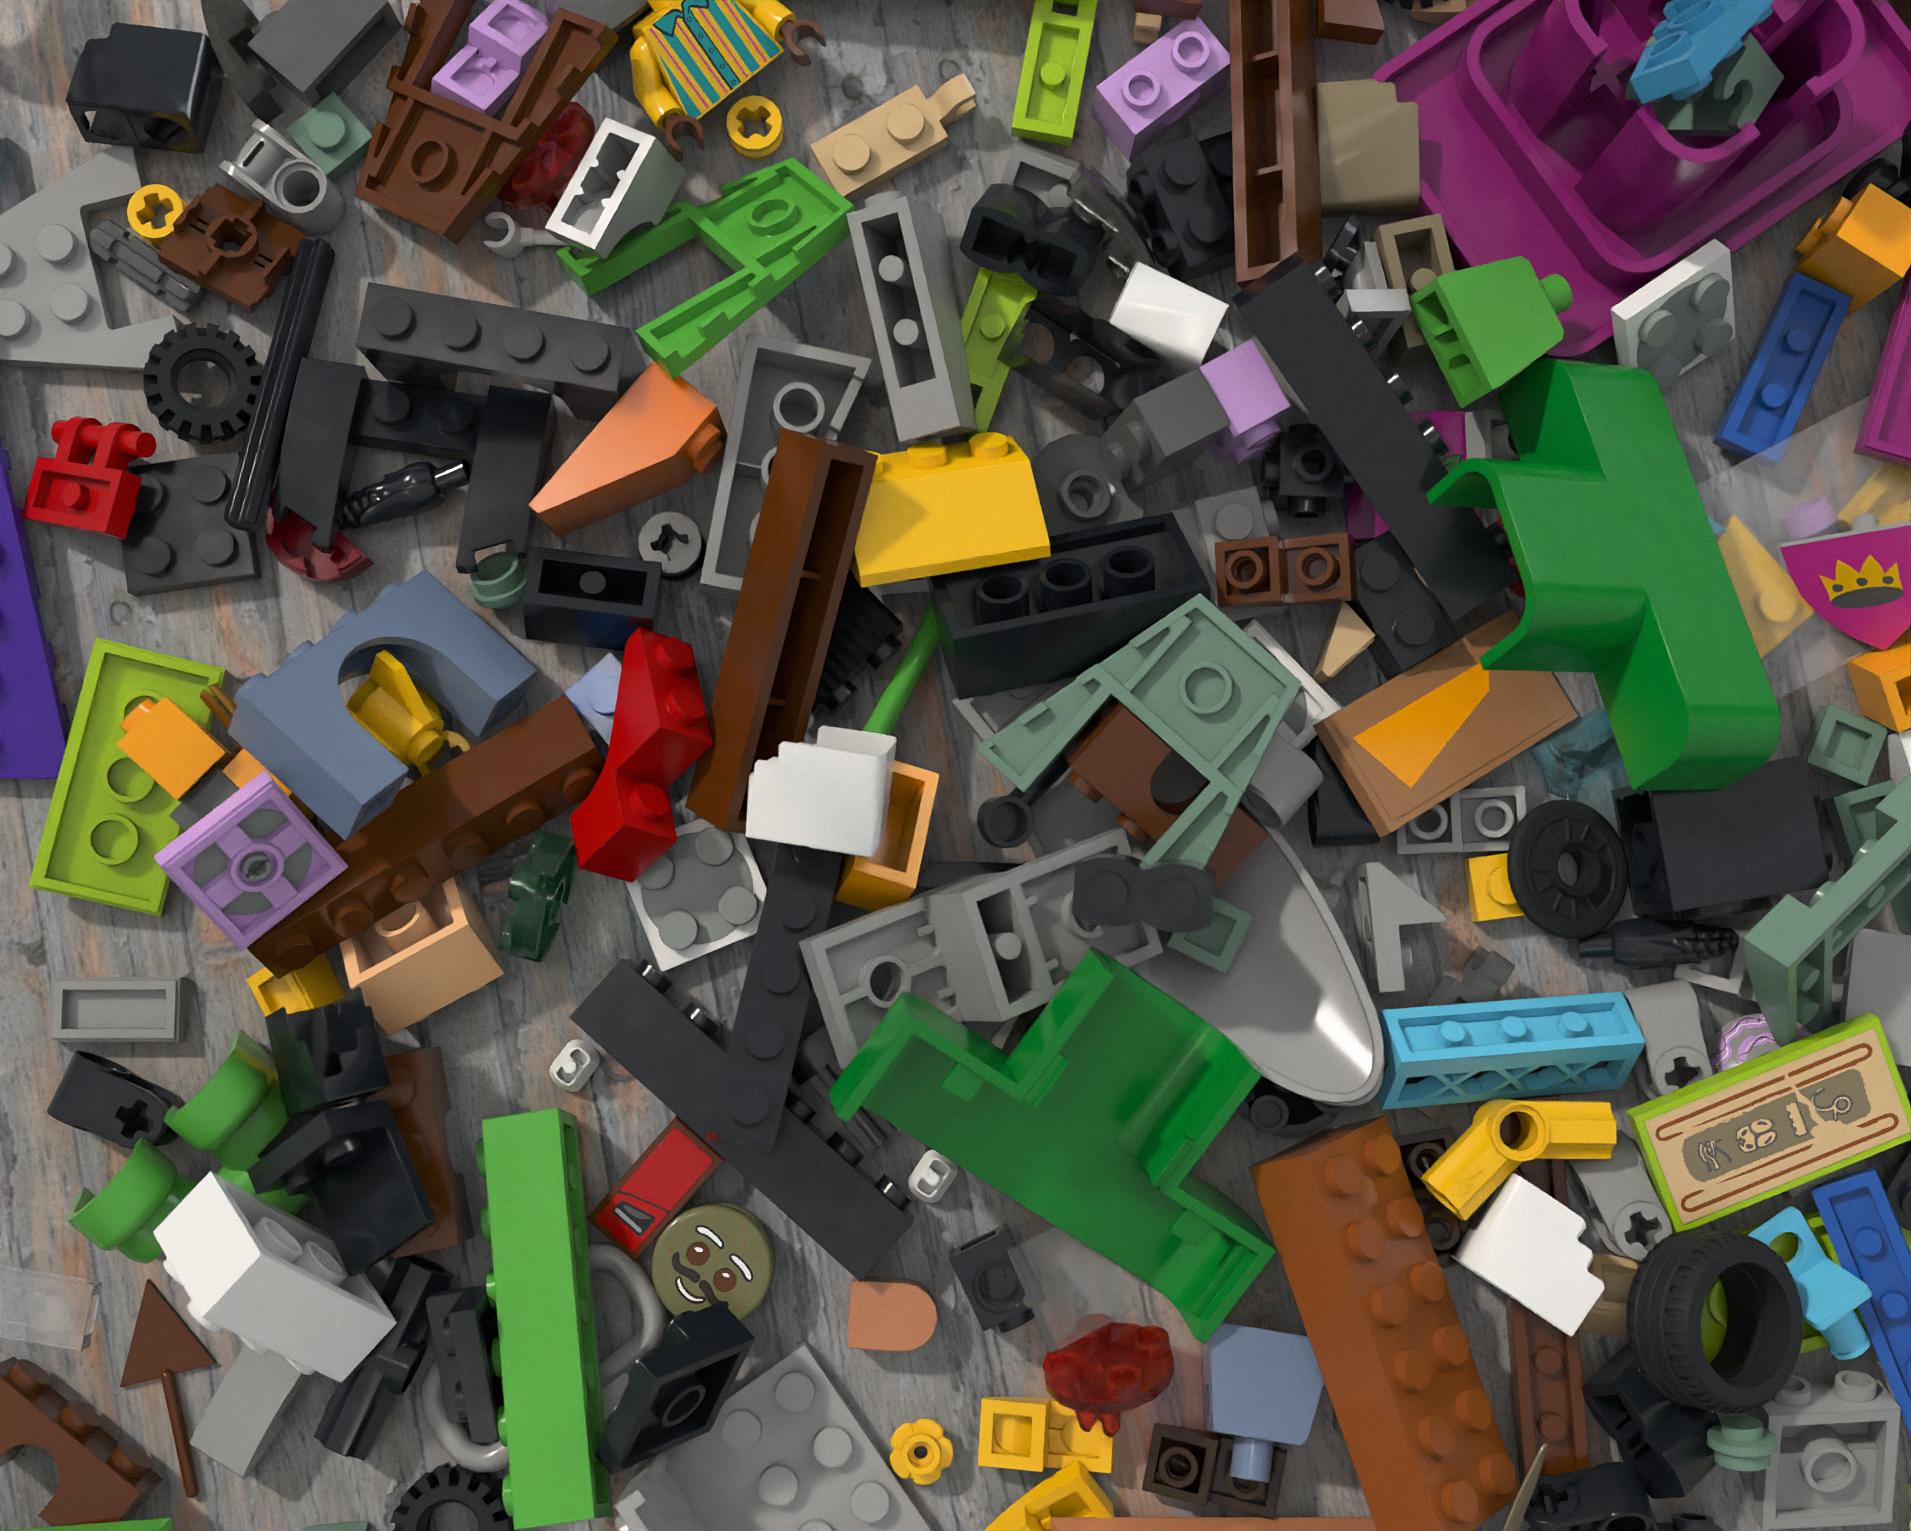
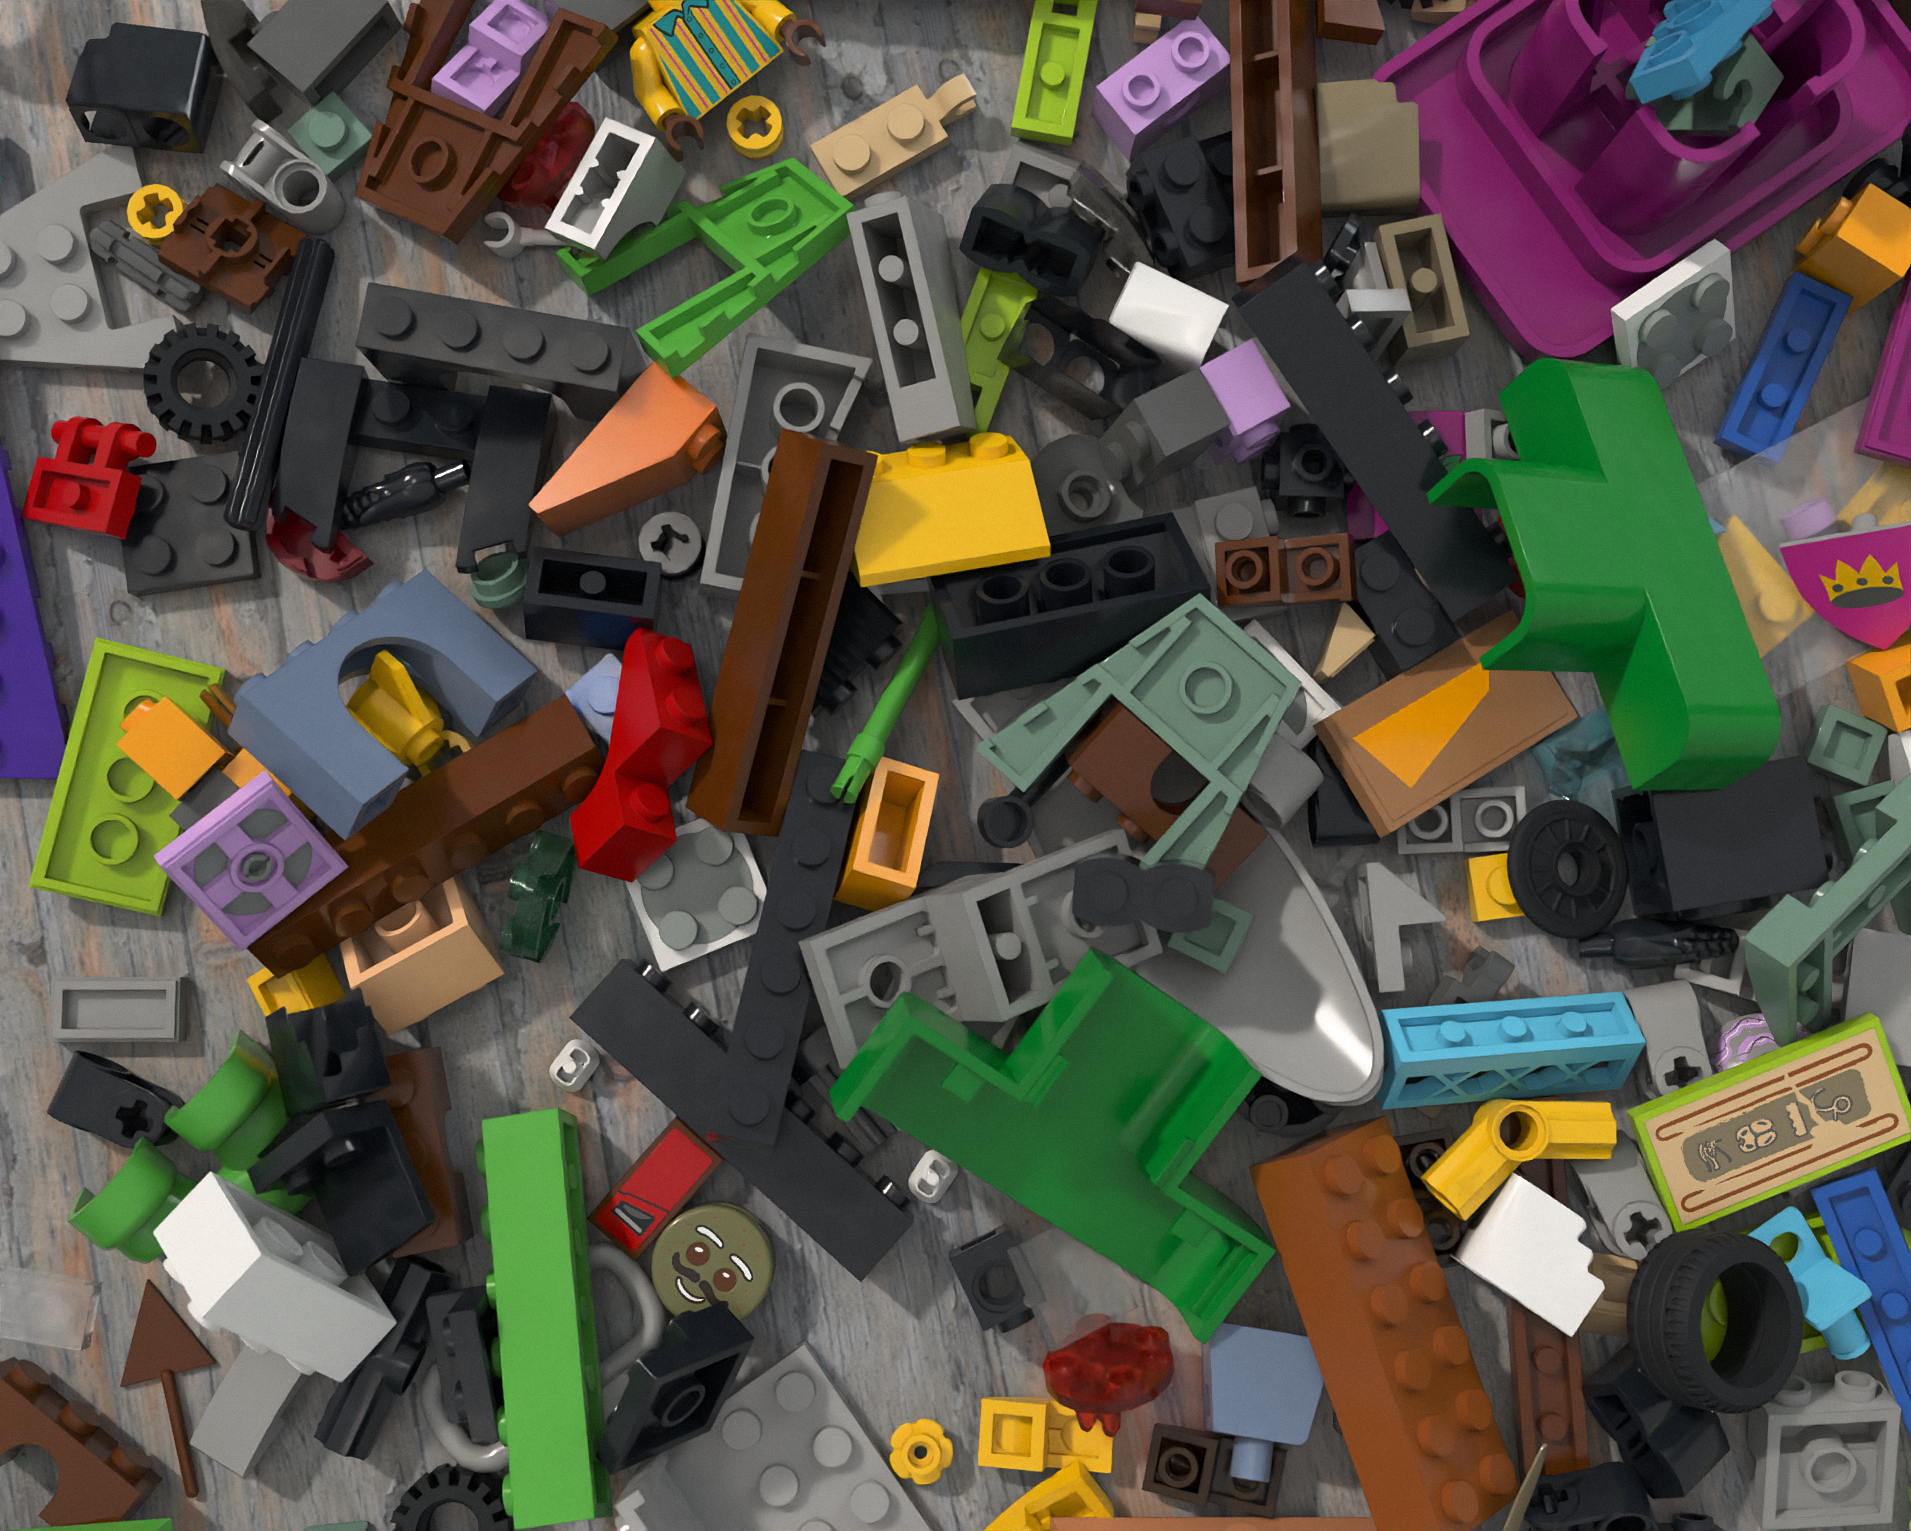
white piece [746,725,897,858] -> none
nougat piece [847,1276,937,1352] -> none
bright green torso [1408,256,1573,409] -> none
sand green plate [1707,1415,1777,1472] -> none

